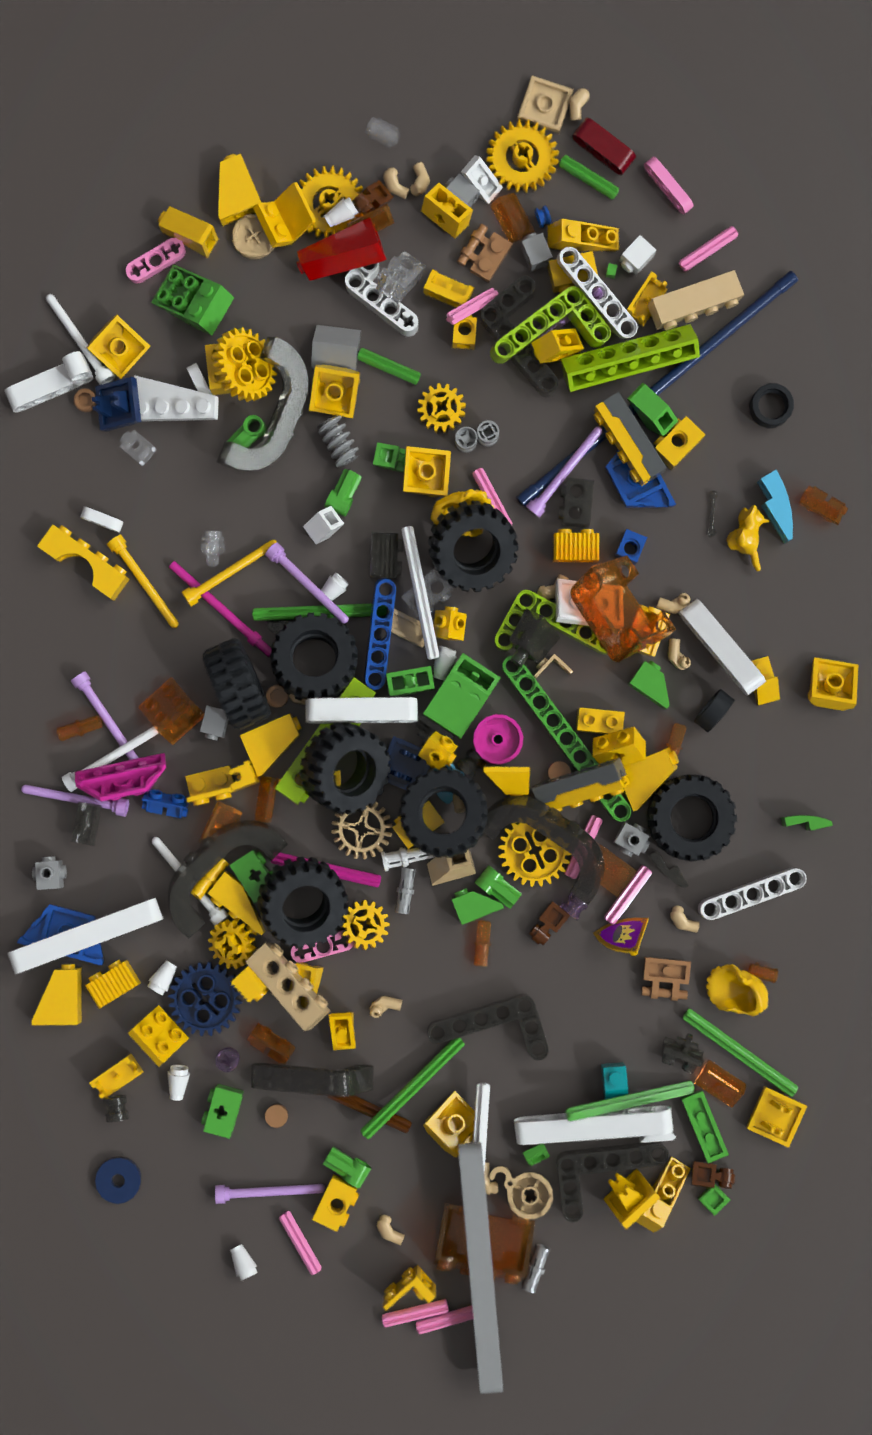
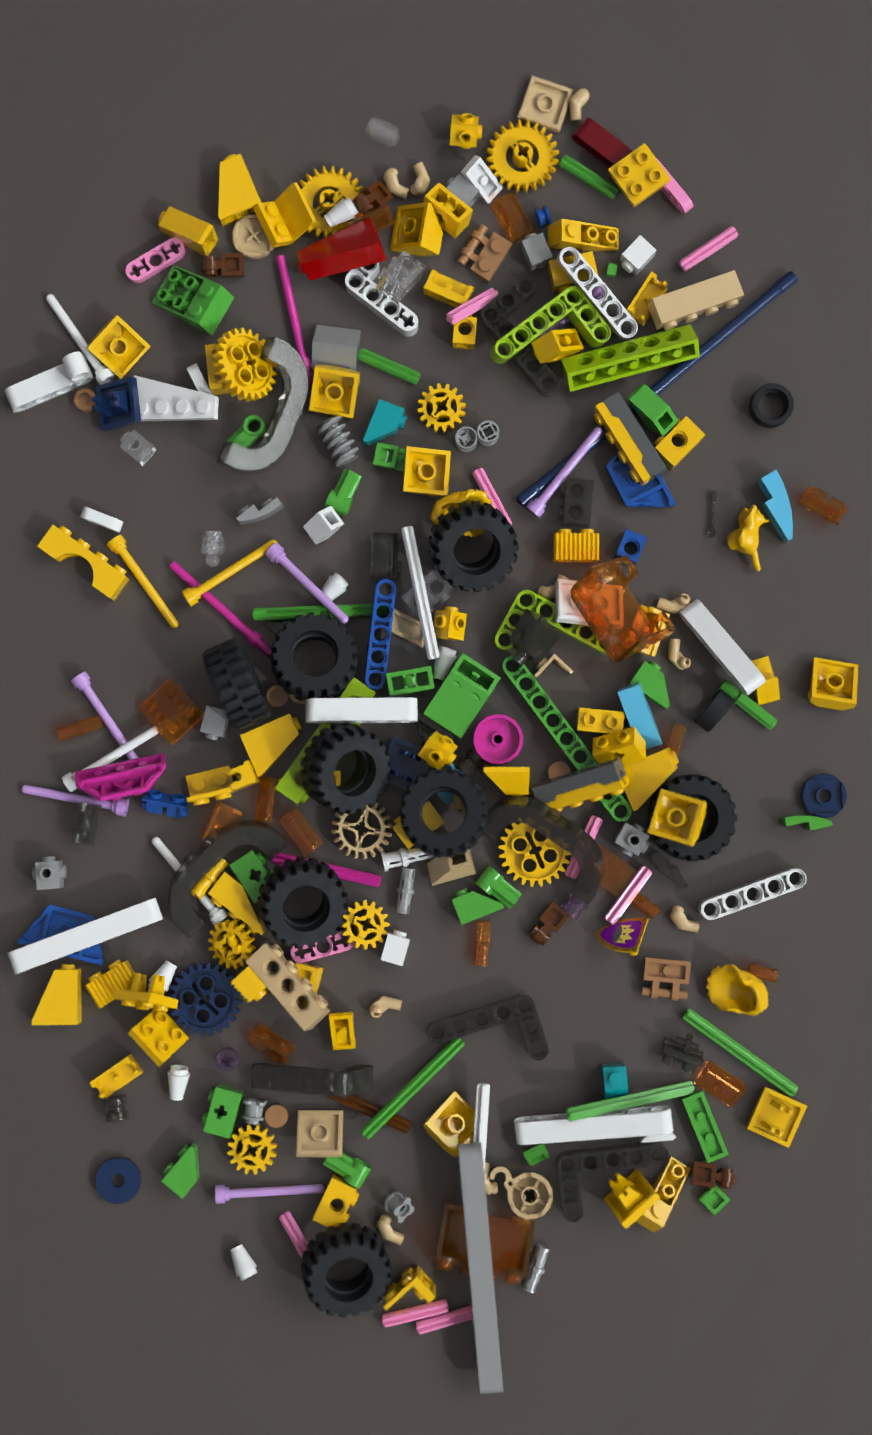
none -> yellow plate [113,973,179,1012]
none -> bright green slope [161,1142,200,1199]
none -> reddish brown plate [201,253,245,278]
none -> yellow gear [227,1124,277,1175]
none -> light grey slope [236,497,284,525]
none -> light grey brick [241,1098,267,1125]
none -> dark pink bar [276,255,313,387]
none -> clear orange hinge [279,807,324,857]
none -> tan tile [296,1110,344,1157]
none -> black tyre [301,1222,392,1317]
none -> teal slope [363,399,407,446]
none -> white brick [381,930,410,966]
none -> light grey brick [384,1191,415,1223]
none -> yellow slope [390,202,443,257]
none -> yellow brick [450,113,483,149]
none -> yellow plate [608,143,671,208]
none -> medium azure slope [617,682,663,749]
none -> clear orange pin [630,892,661,919]
none -> yellow slope [648,789,706,847]
none -> bright green axle [717,679,777,730]
none -> dark blue tile [800,773,847,818]

